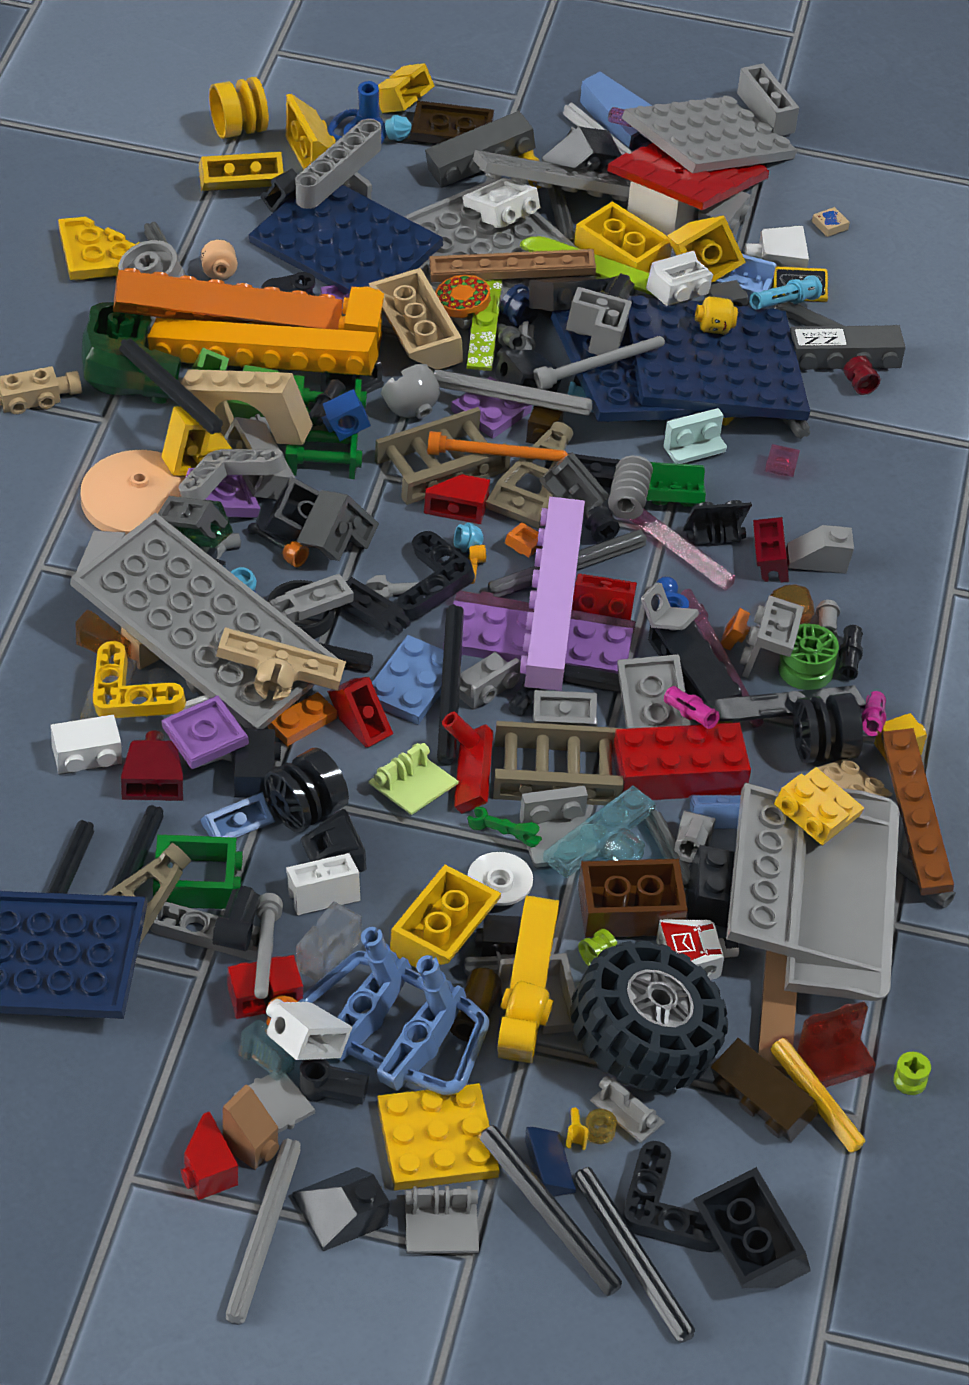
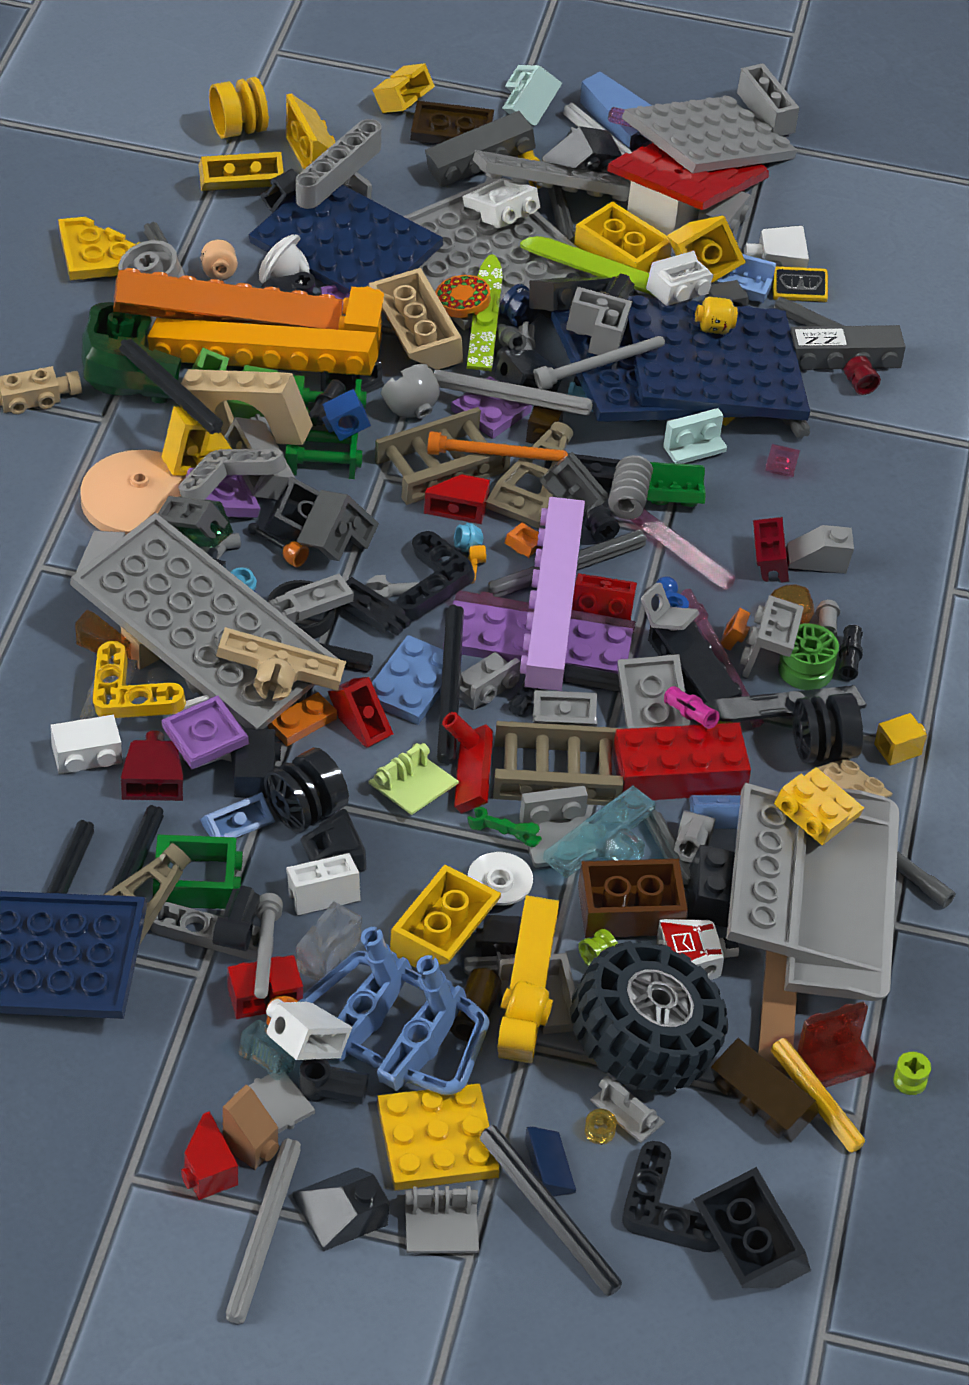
blue piece [327,81,387,144] -> none
medium azure plate [385,115,412,141] -> none
medium nougat tile [429,249,596,282] -> none
yellow hand [565,1107,589,1150] -> none
black axle [575,1167,695,1343] -> none
black hinge [683,500,752,545] -> none
medium azure pin [749,275,822,310] -> none
tan tile [812,207,850,237] -> none
dark pink pin [861,691,886,736] -> none
dark orange plate [882,728,954,895] -> none
none -> white helmet [259,234,310,284]
none -> light aqua panel [502,65,562,126]

